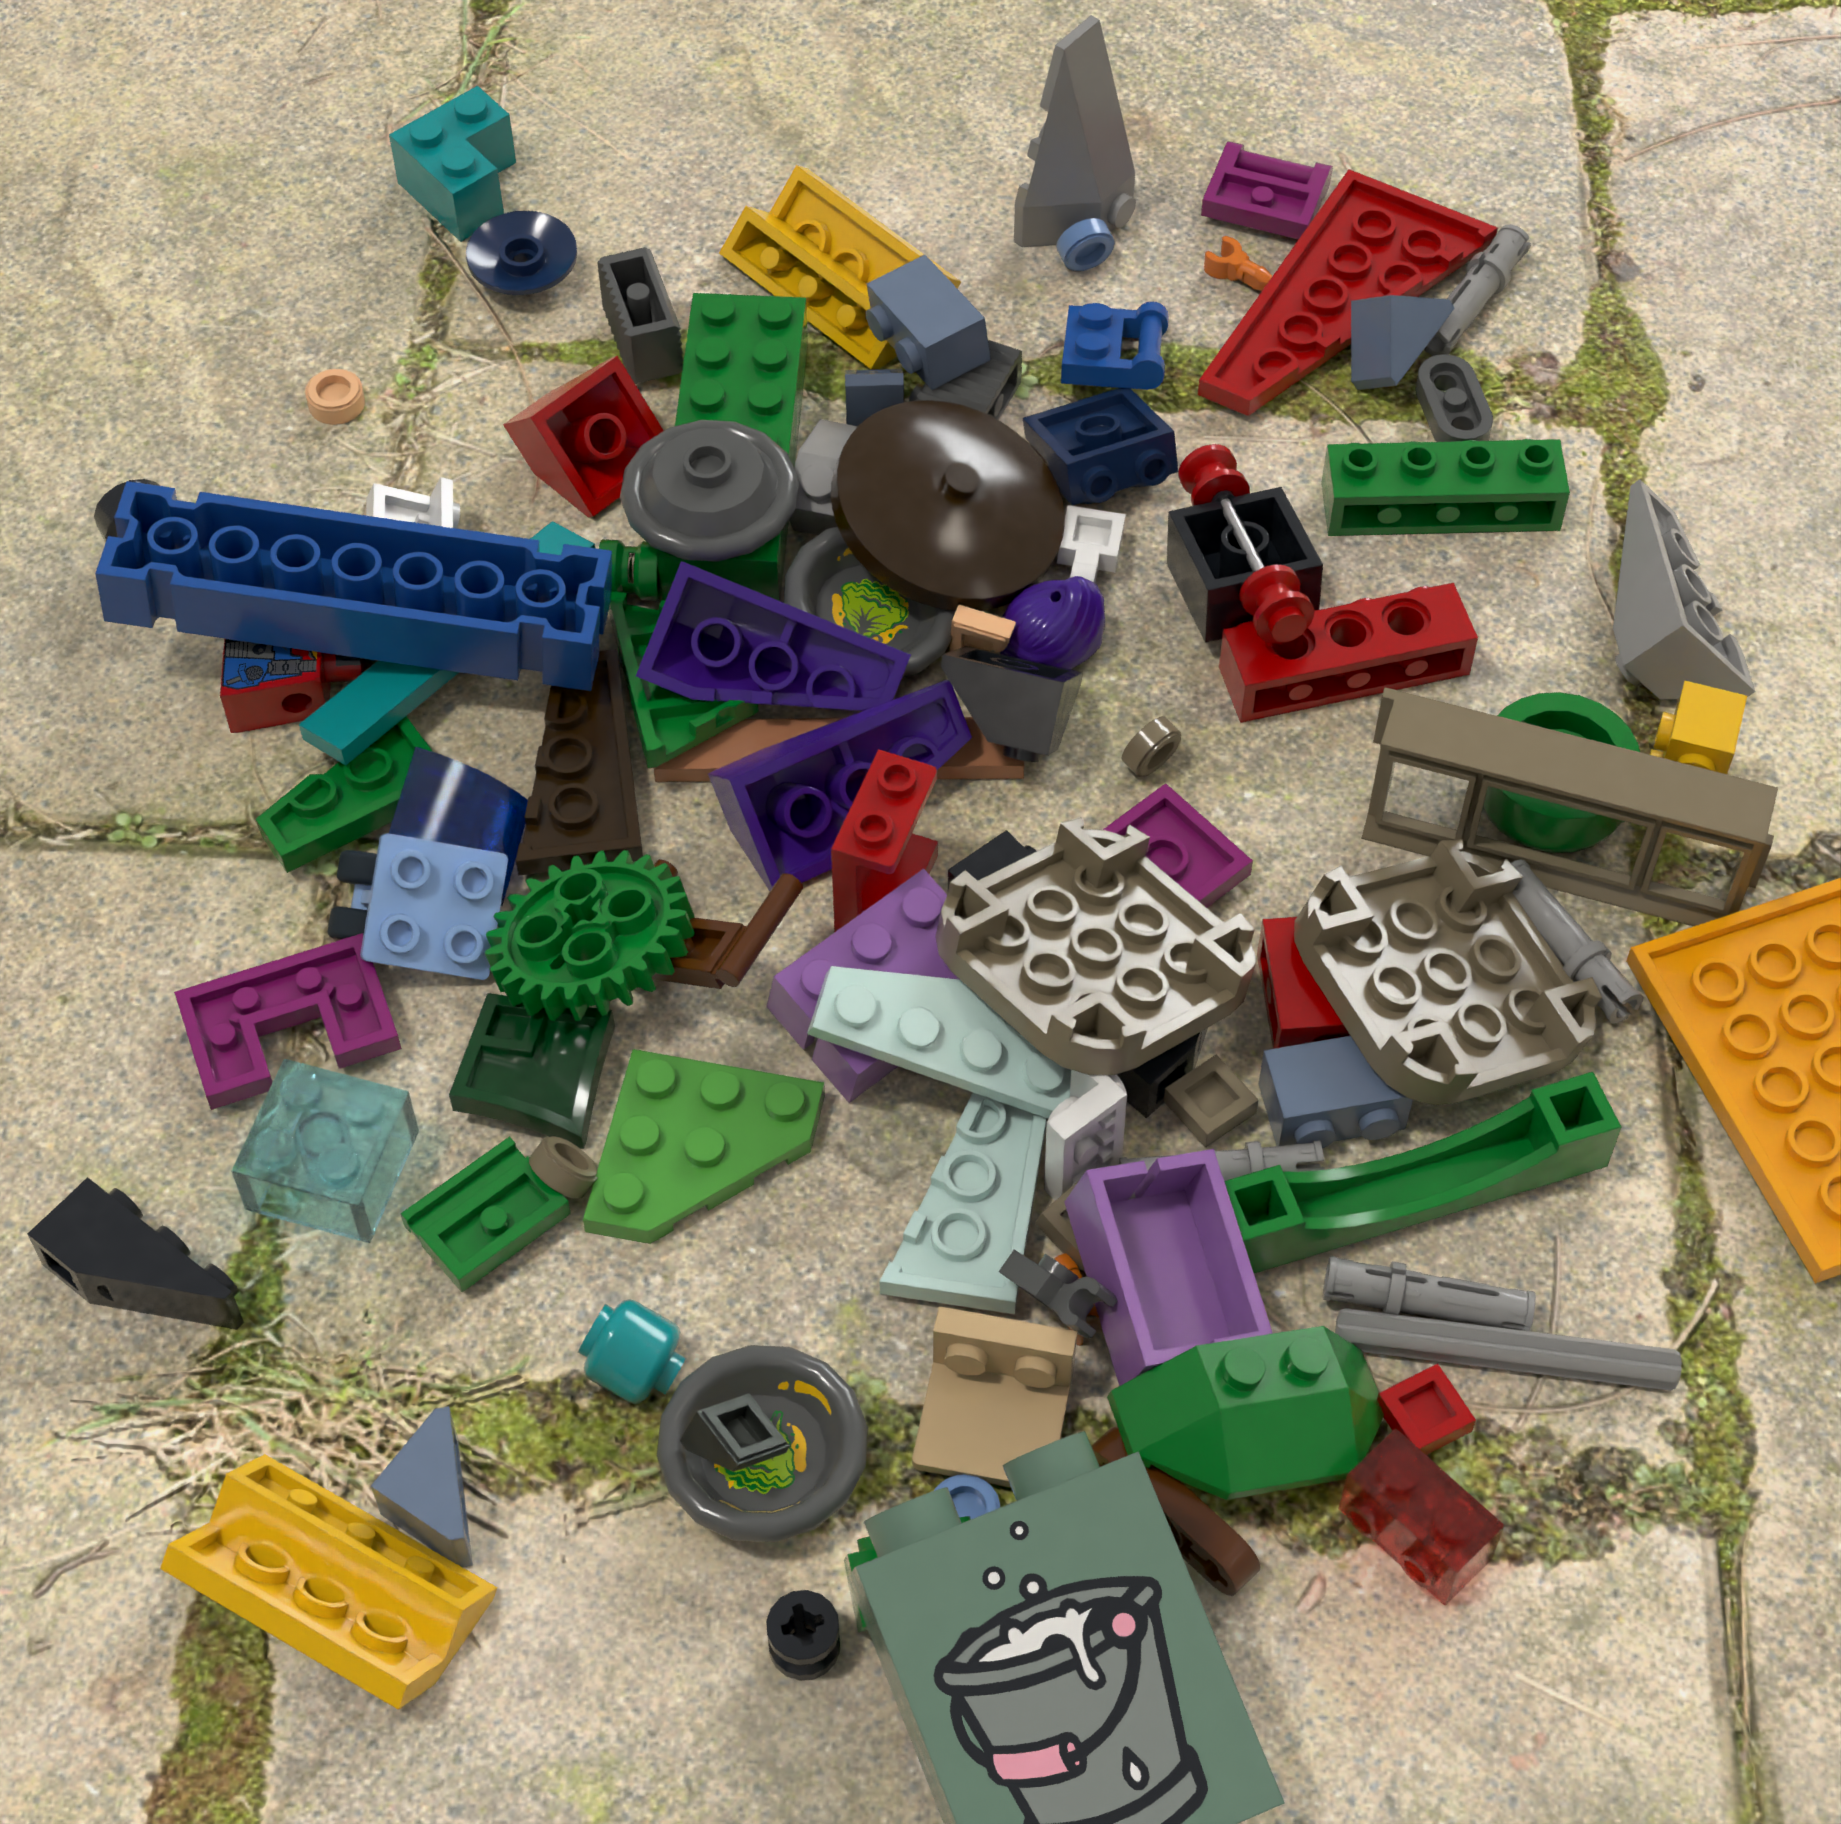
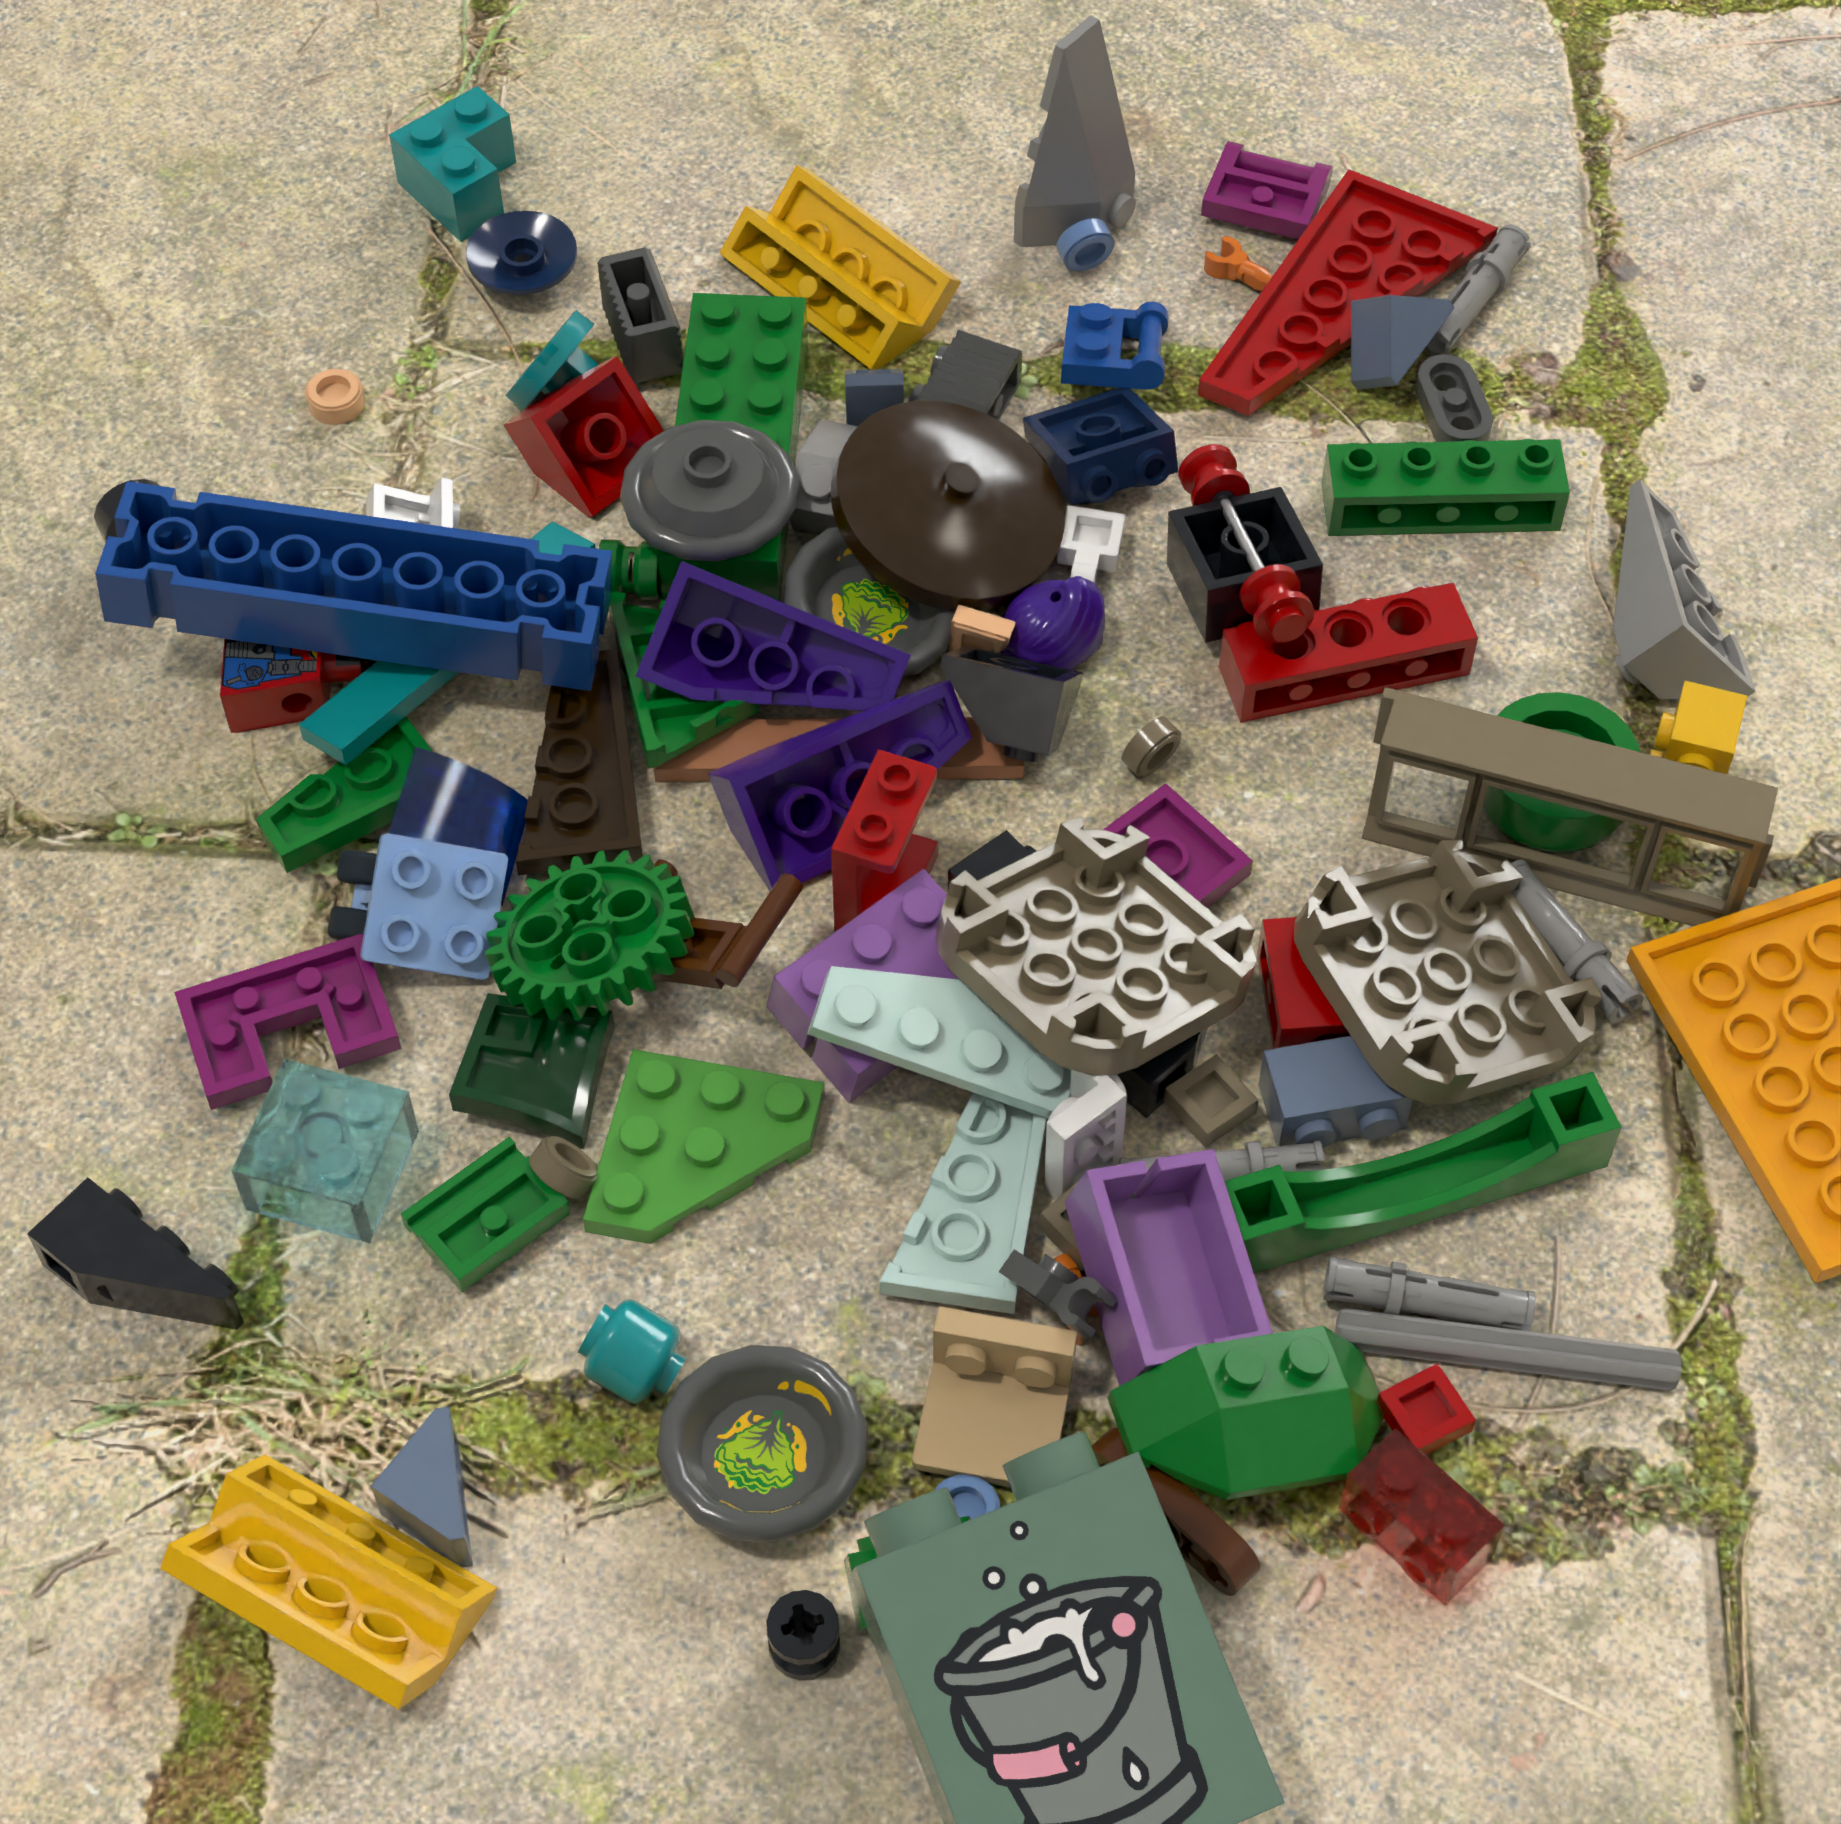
pearl dark grey slope [680,1394,790,1472] -> none
sand blue brick [866,255,990,390] -> none
none -> teal tile [505,310,599,411]

